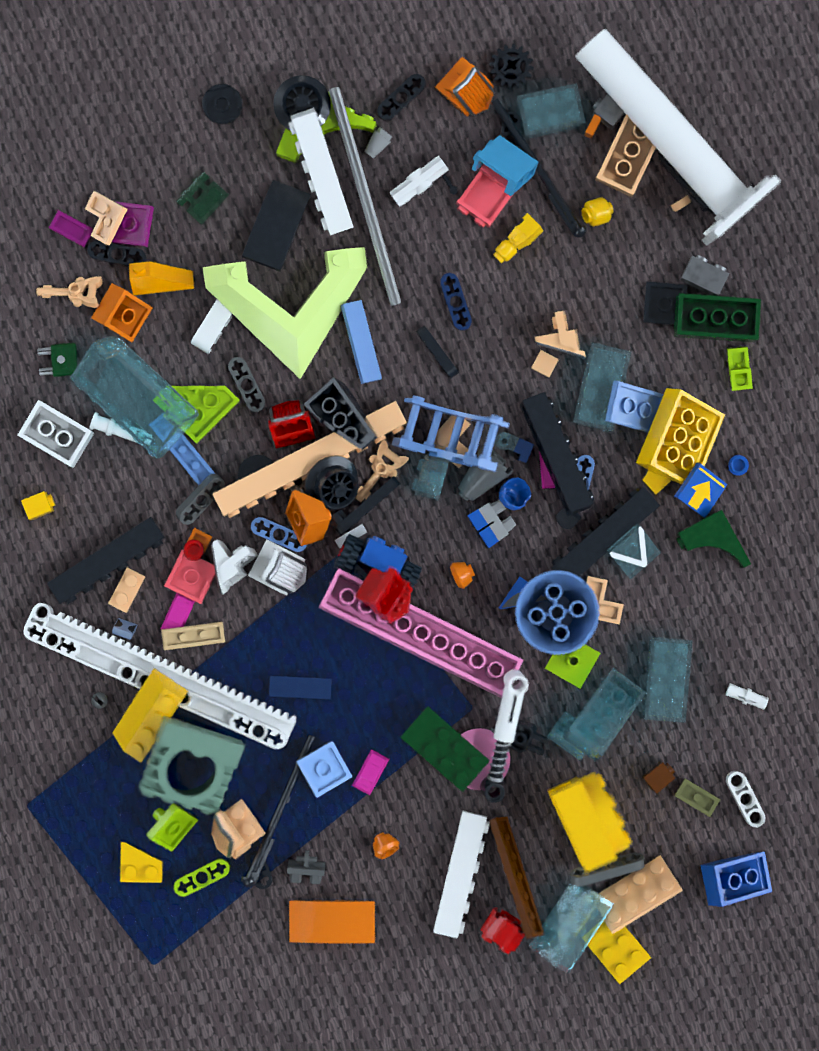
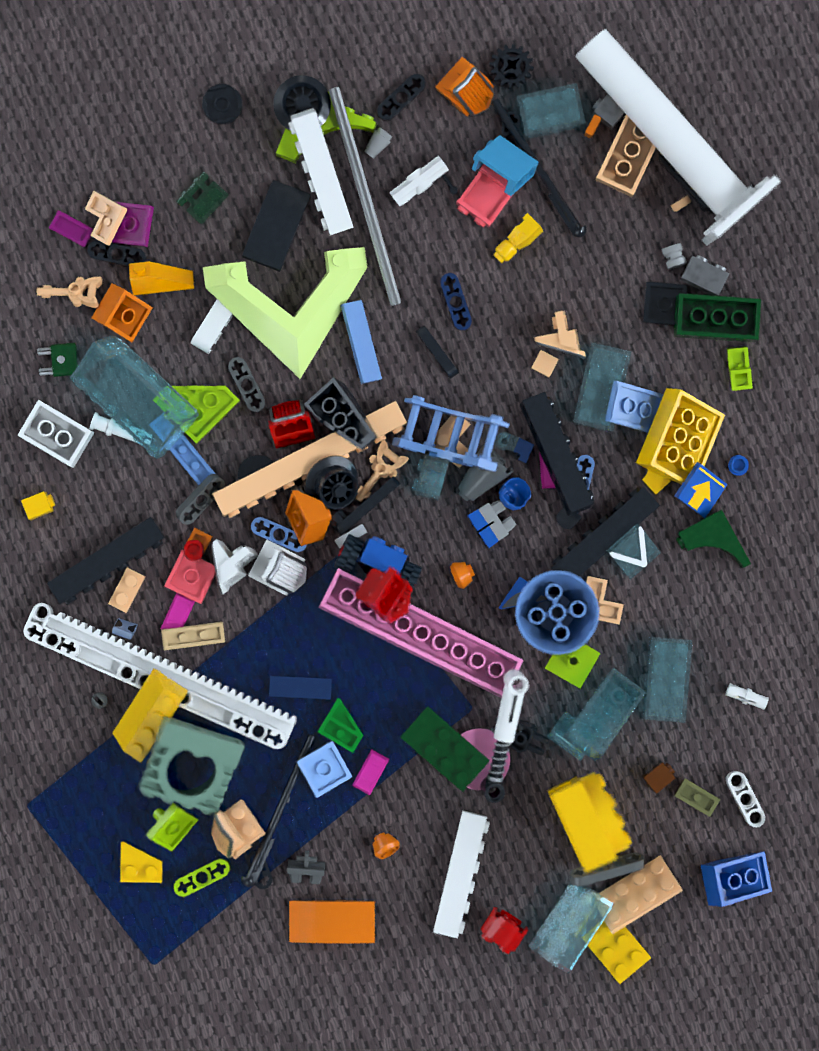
reddish brown plate [489,816,545,939] -> none
yellow head [582,197,614,227] -> none
none -> green wing [318,698,363,753]
none -> light grey wheel [662,243,687,269]

